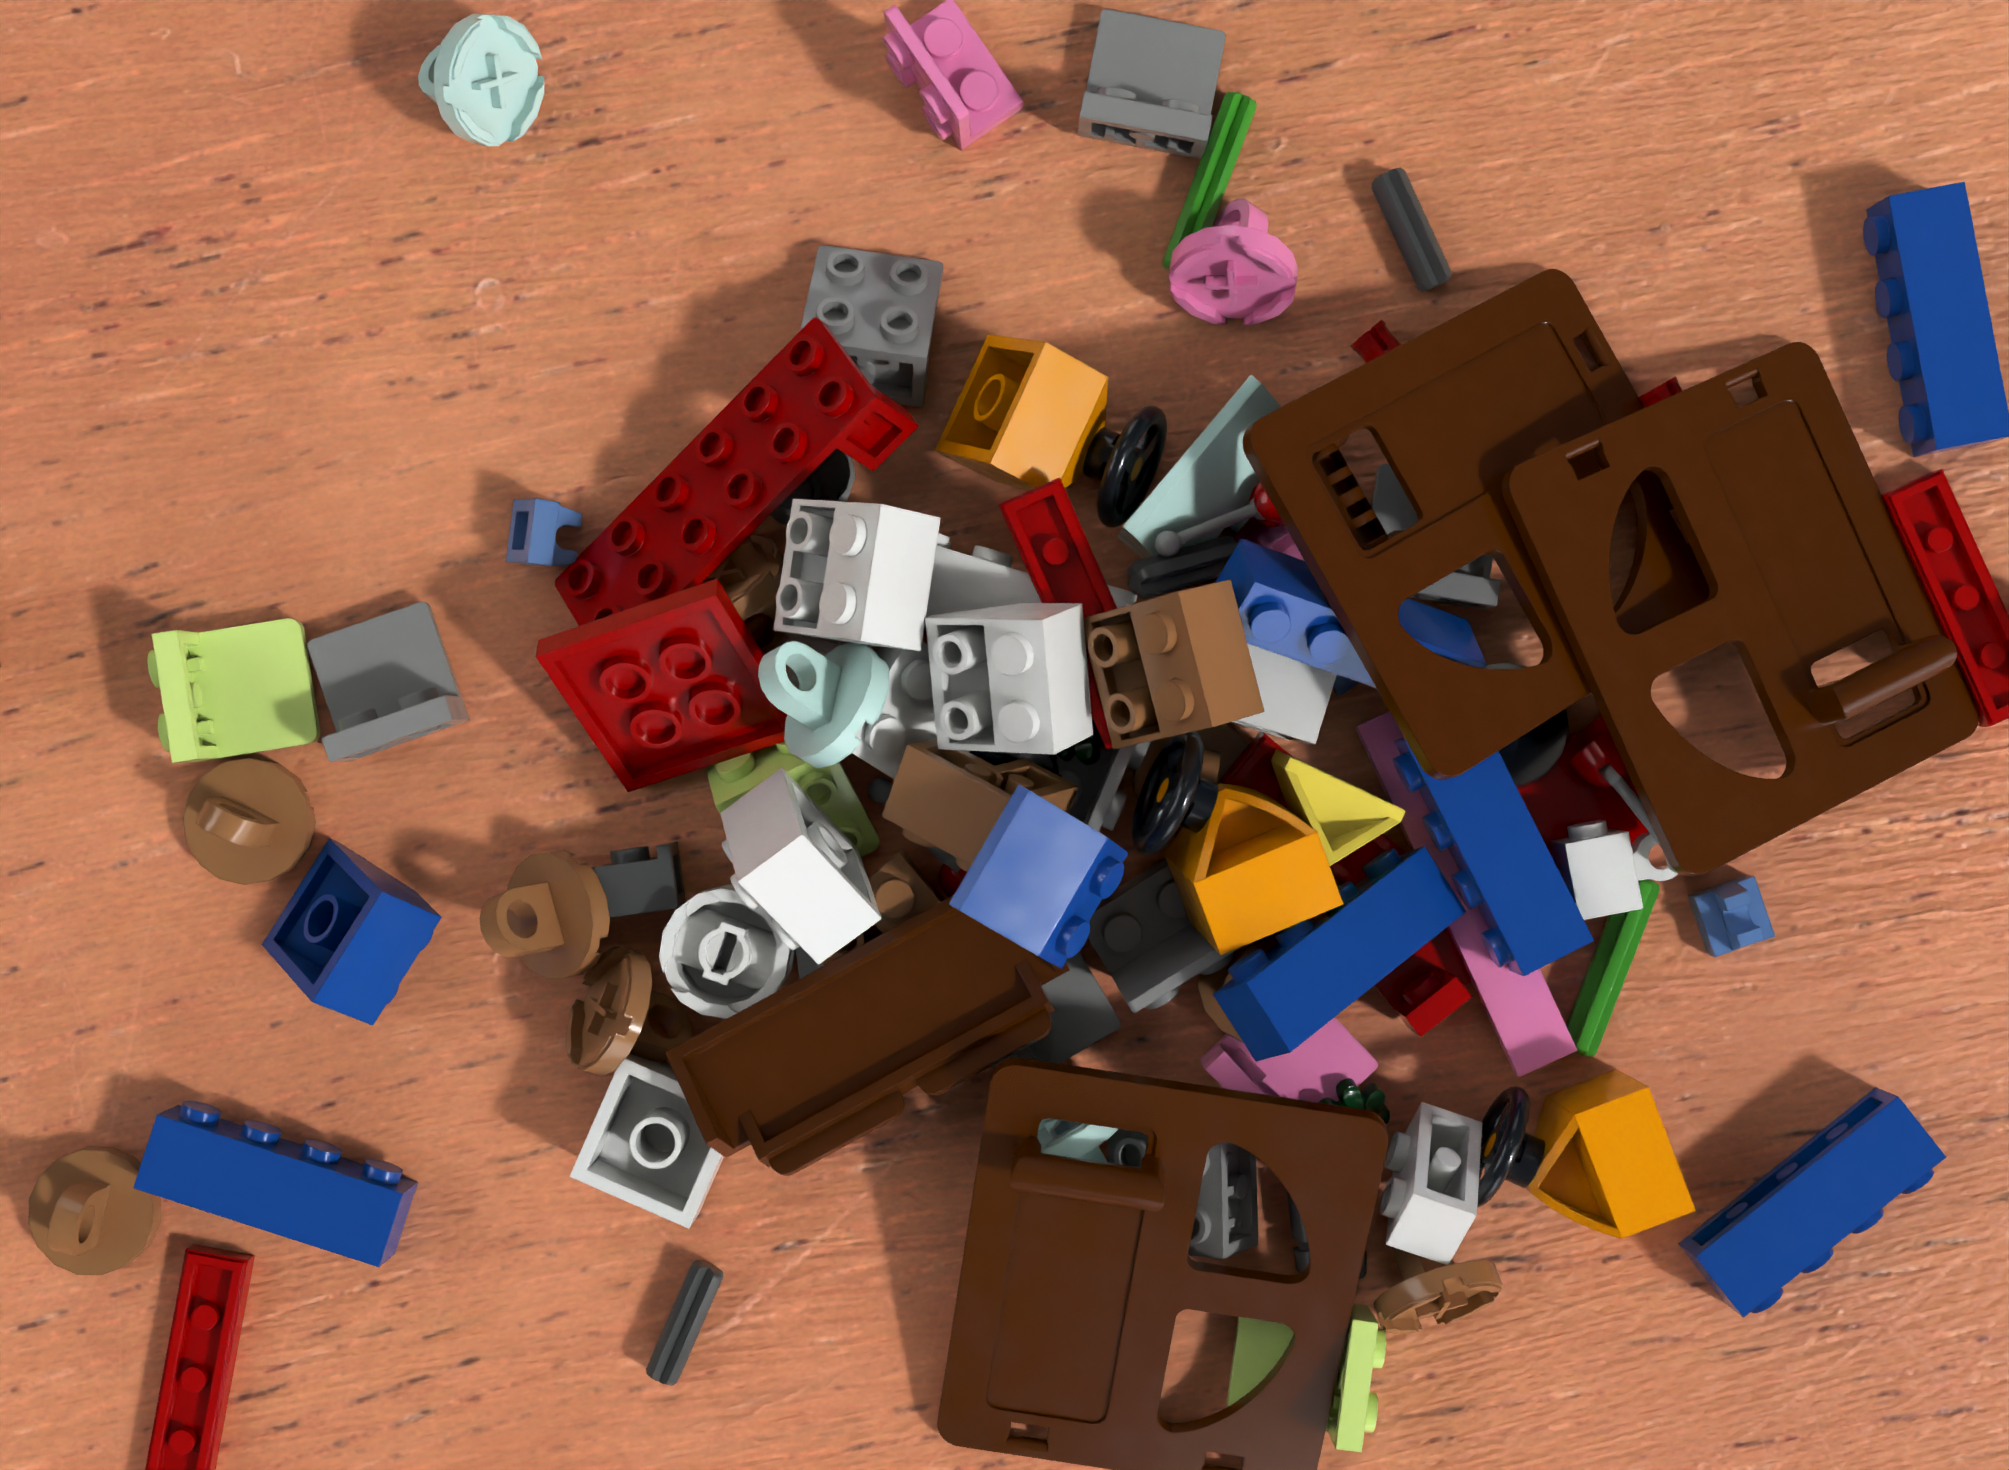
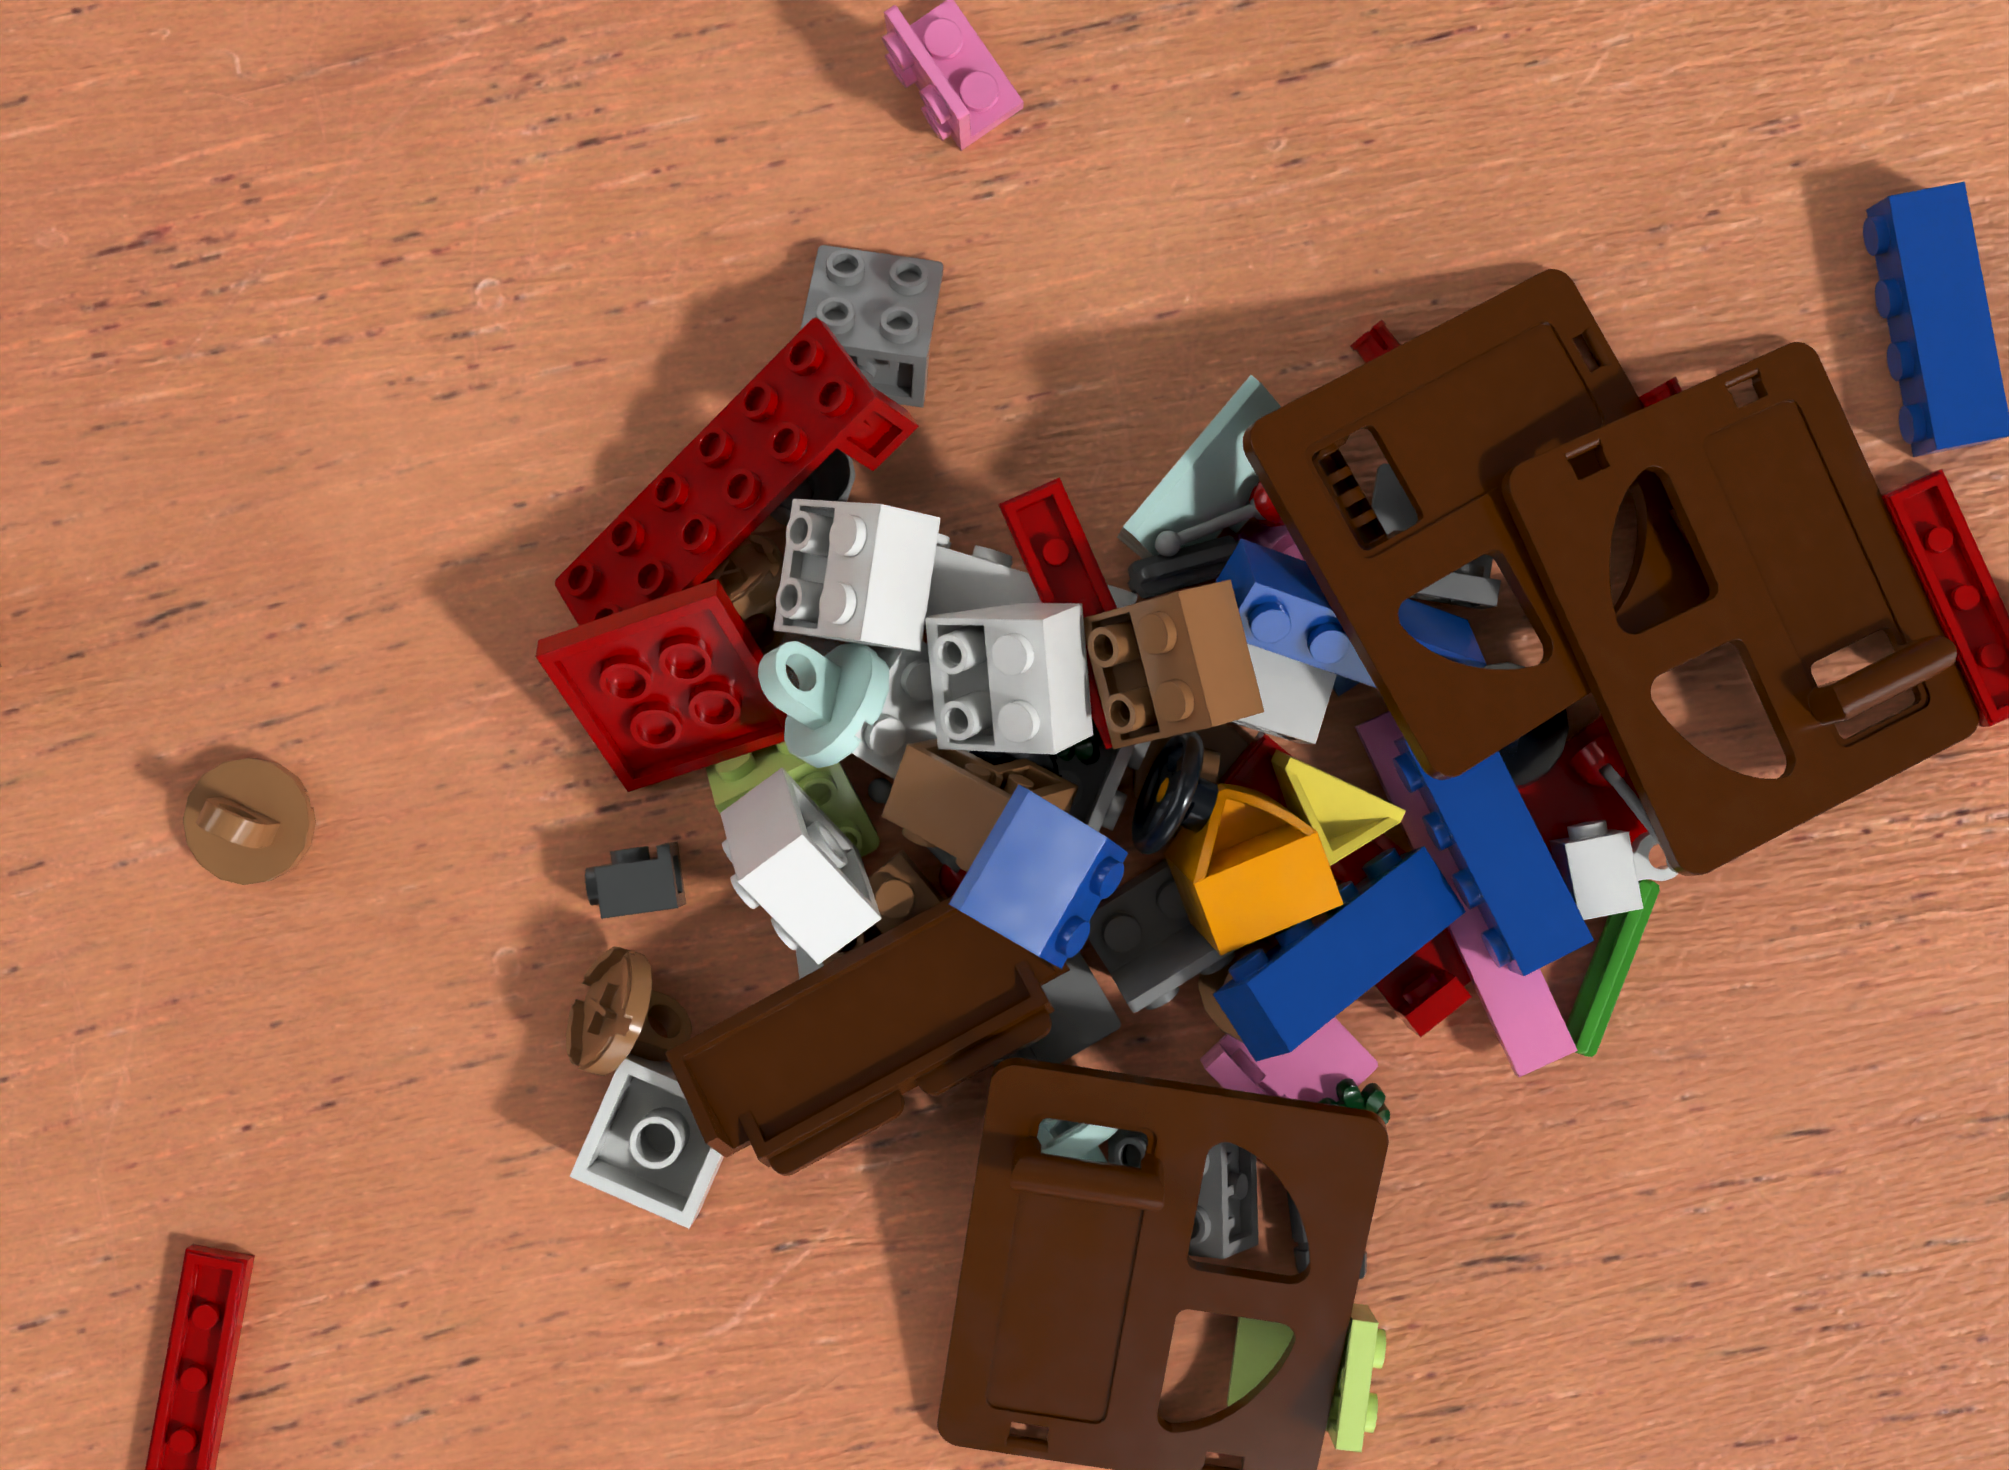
medium nougat tile [28,1146,161,1275] -> none
blue brick [133,1101,418,1267] -> none
yellowish green bracket [147,618,321,763] -> none
blue slope [262,838,442,1025] -> none
light grey bracket [307,602,470,762] -> none
light aqua tile [418,14,545,146] -> none
medium nougat tile [479,850,610,979] -> none
medium blue tile [506,498,582,566] -> none
dark grey axle [646,1260,723,1386] -> none
white brick [659,884,795,1019] -> none
light orange piece [935,334,1167,528] -> none
light grey bracket [1077,9,1226,159] -> none
bright green axle [1162,92,1257,270] -> none
bright pink tile [1168,198,1298,325] -> none
dark grey axle [1372,167,1452,292] -> none
medium nougat tile [1374,1247,1503,1334] -> none
white brick [1380,1102,1482,1265] -> none
light orange piece [1477,1069,1696,1239] -> none
blue brick [1678,1087,1946,1318] -> none
medium blue tile [1687,875,1775,957] -> none

